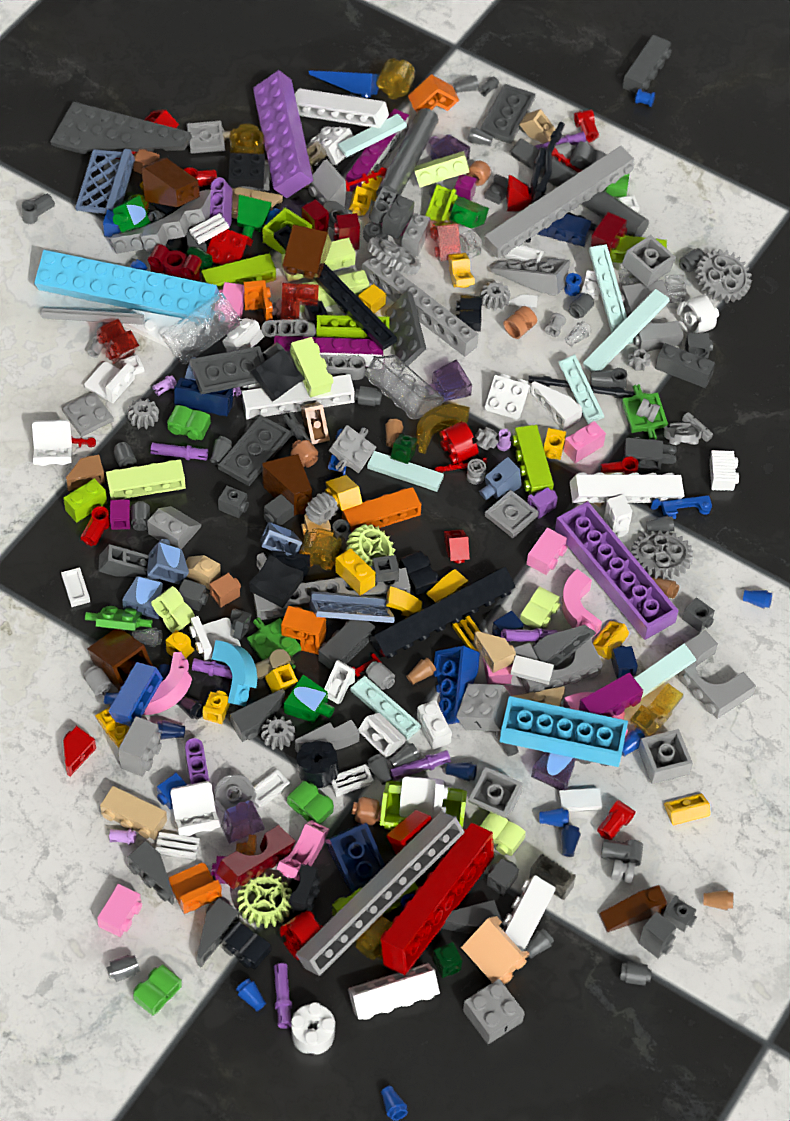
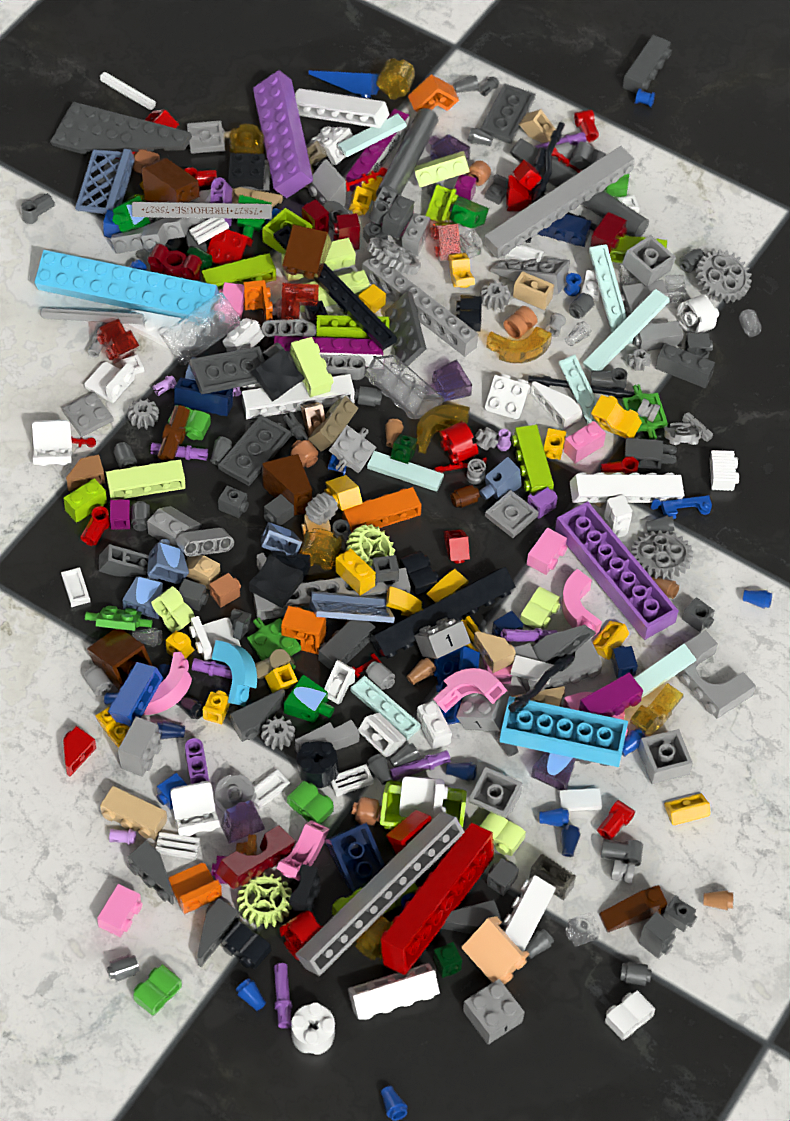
none -> white axle [100,72,156,110]
none -> light grey sticker [132,202,272,219]
none -> reddish brown piece [157,405,191,462]
none -> light grey beam [176,528,234,557]
none -> dark tan arch [308,396,358,451]
none -> light grey brick [414,618,471,659]
none -> bright pink arch [433,668,507,713]
none -> reddish brown brick [450,485,480,508]
none -> clear yellow arch [486,326,552,364]
none -> black bar [508,654,574,712]
none -> red brick [513,160,542,191]
none -> tan brick [513,271,554,310]
none -> clear brick [565,912,600,946]
none -> yellow brick [591,395,642,439]
none -> white brick [605,991,655,1040]
none -> clear brick [739,309,761,337]

